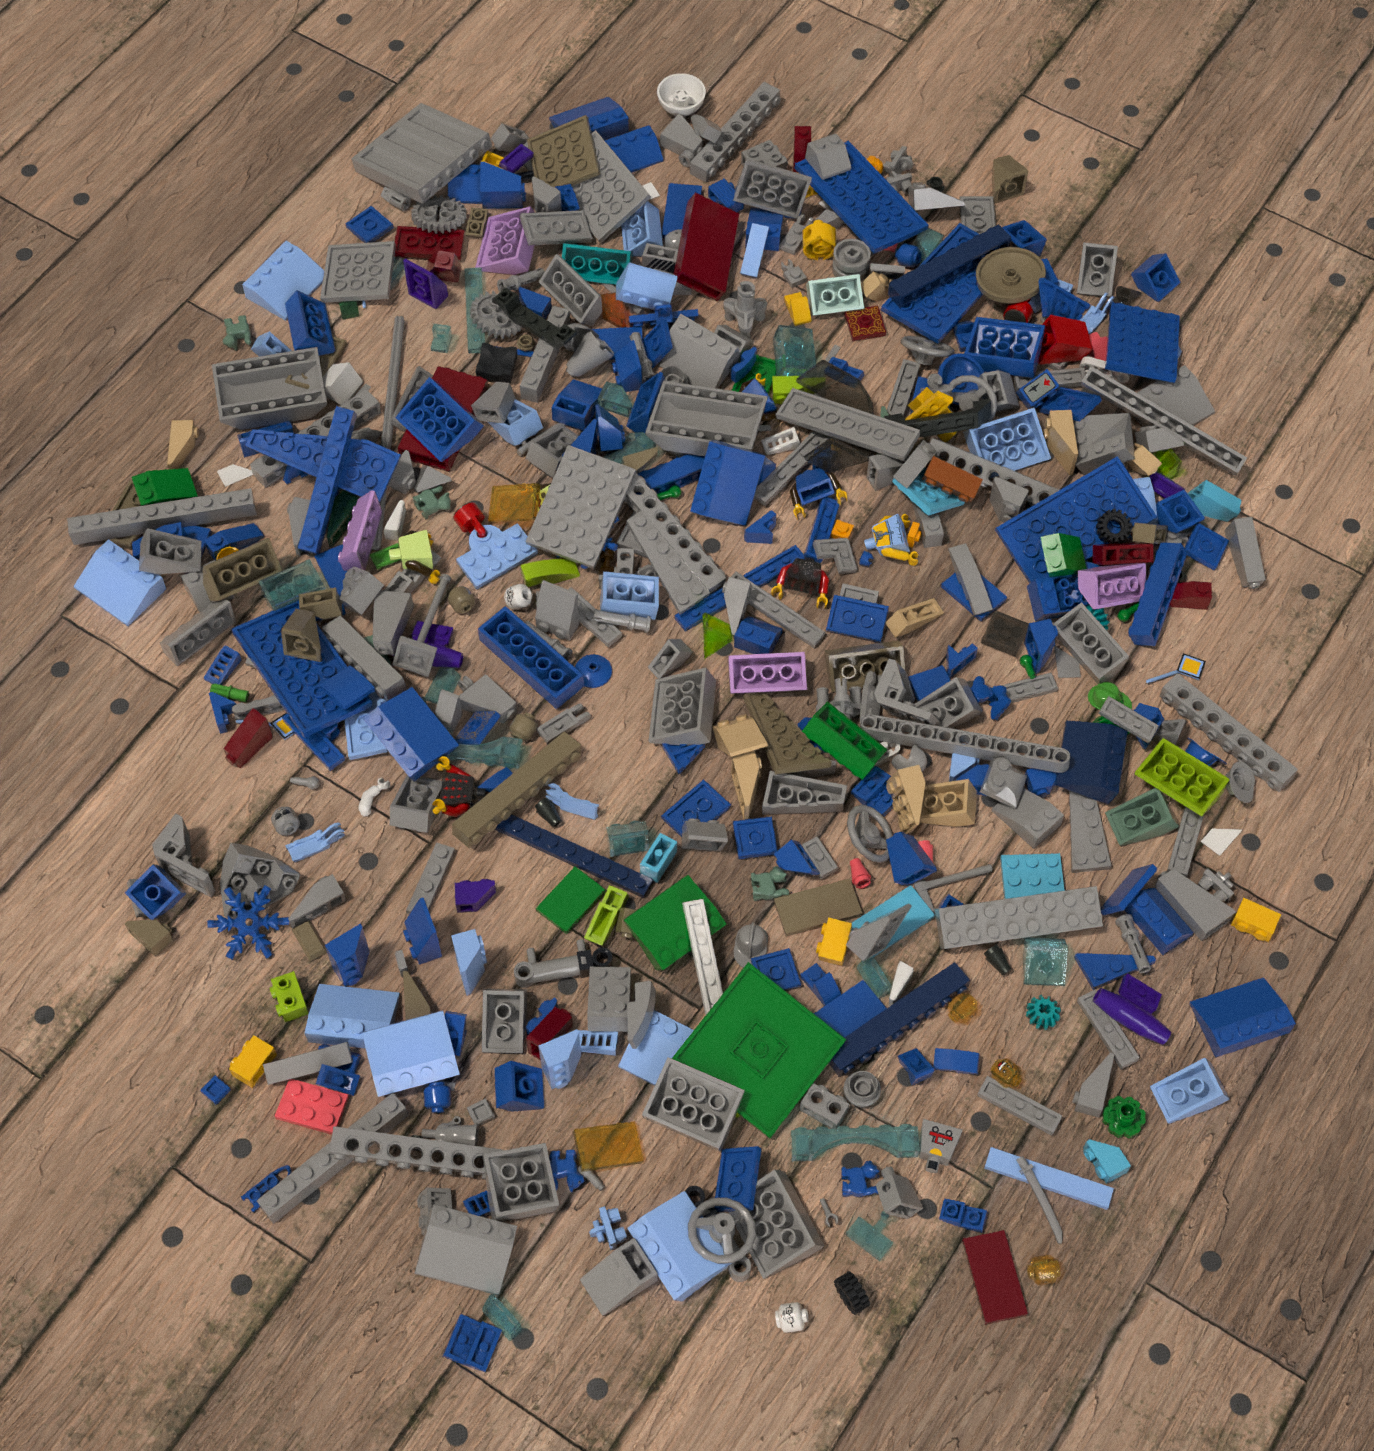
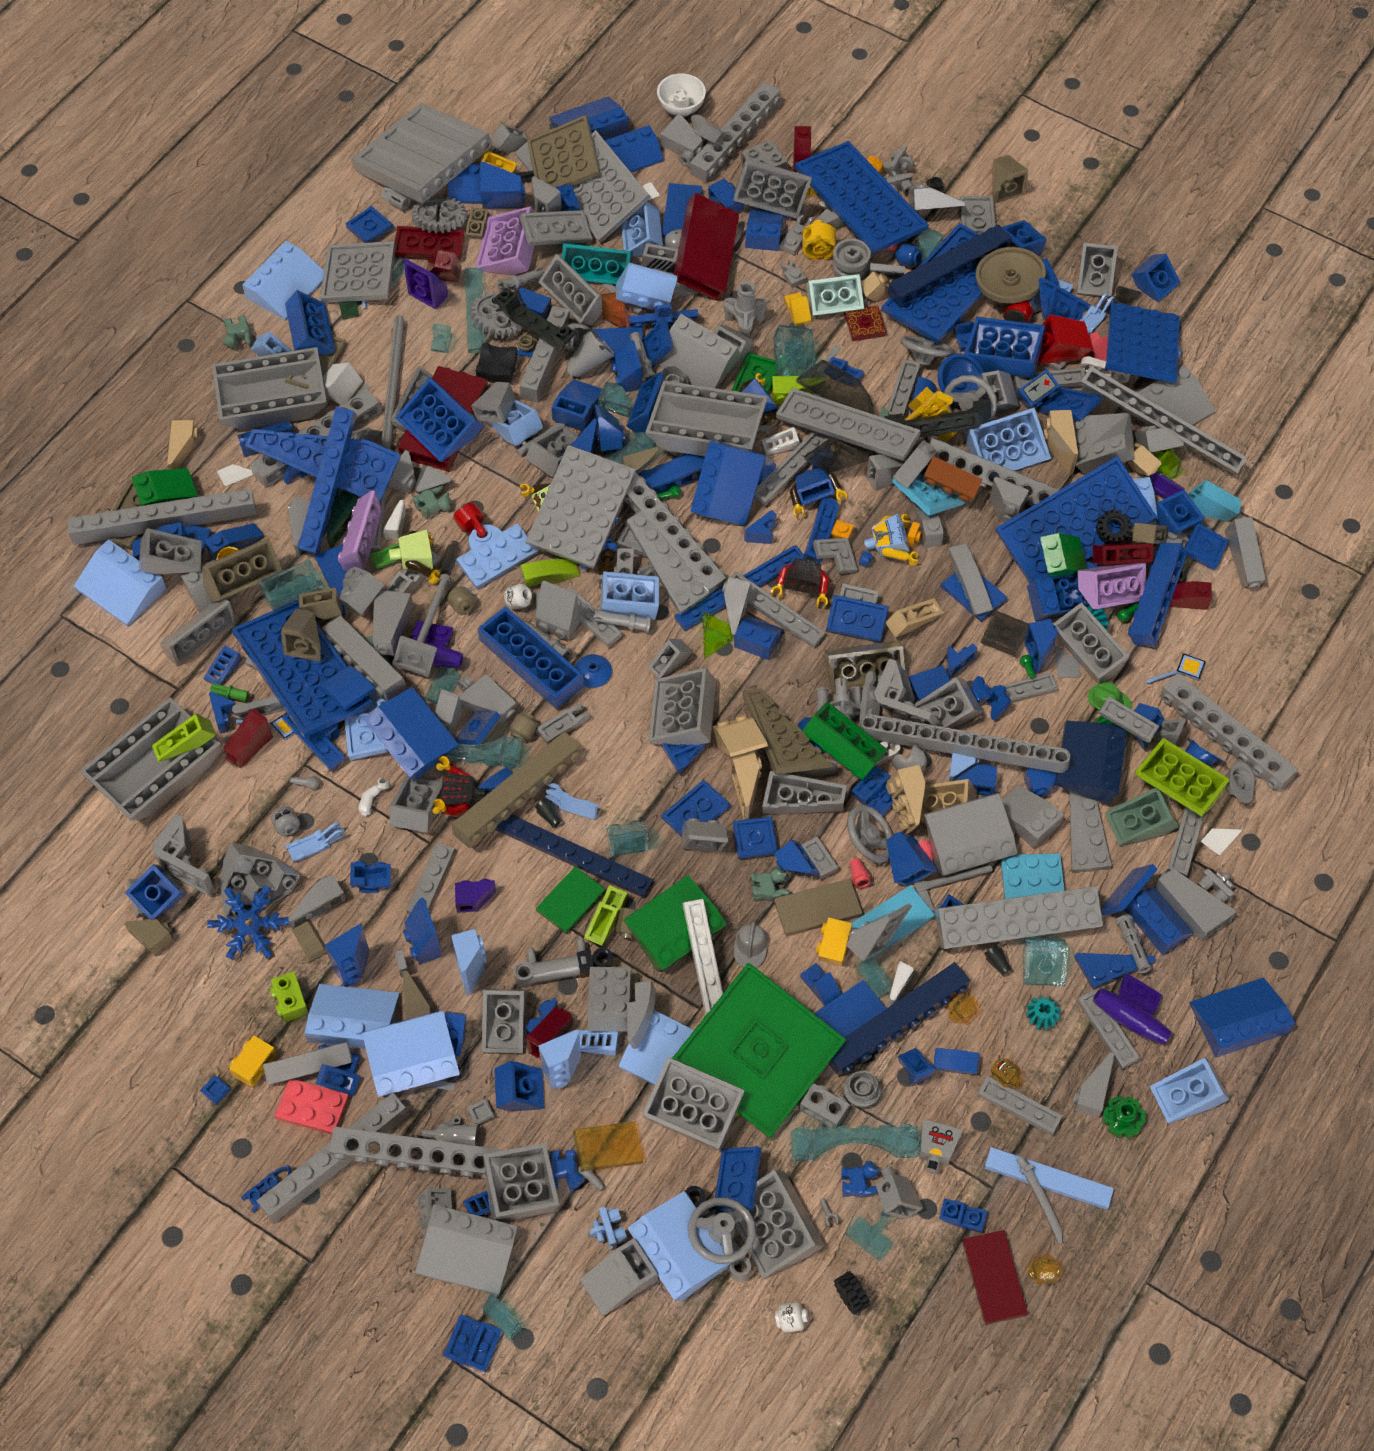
blue head [424,1082,451,1113] -> none
clear yellow tile [488,483,541,523] -> none
dark purple tile [499,144,534,173] -> none
medium azure brick [640,833,677,883] -> none
lavender slope [728,652,807,694] -> none
blue slope [731,346,757,383] -> none
light blue tile [740,223,769,278] -> none
blue tile [750,948,801,991] -> none
light grey slope [805,134,851,180] -> none
light grey hips [920,373,953,395] -> none
light grey slope [980,757,1027,809] -> none
medium azure slope [1083,1140,1131,1184] -> none
yellow brick [1231,897,1281,942] -> none
none -> light grey slope [80,697,221,821]
none -> lime slope [152,714,216,762]
none -> blue cylinder [350,861,391,893]
none -> clear smoke cylinder [438,541,460,576]
none -> light grey slope [924,793,1017,876]

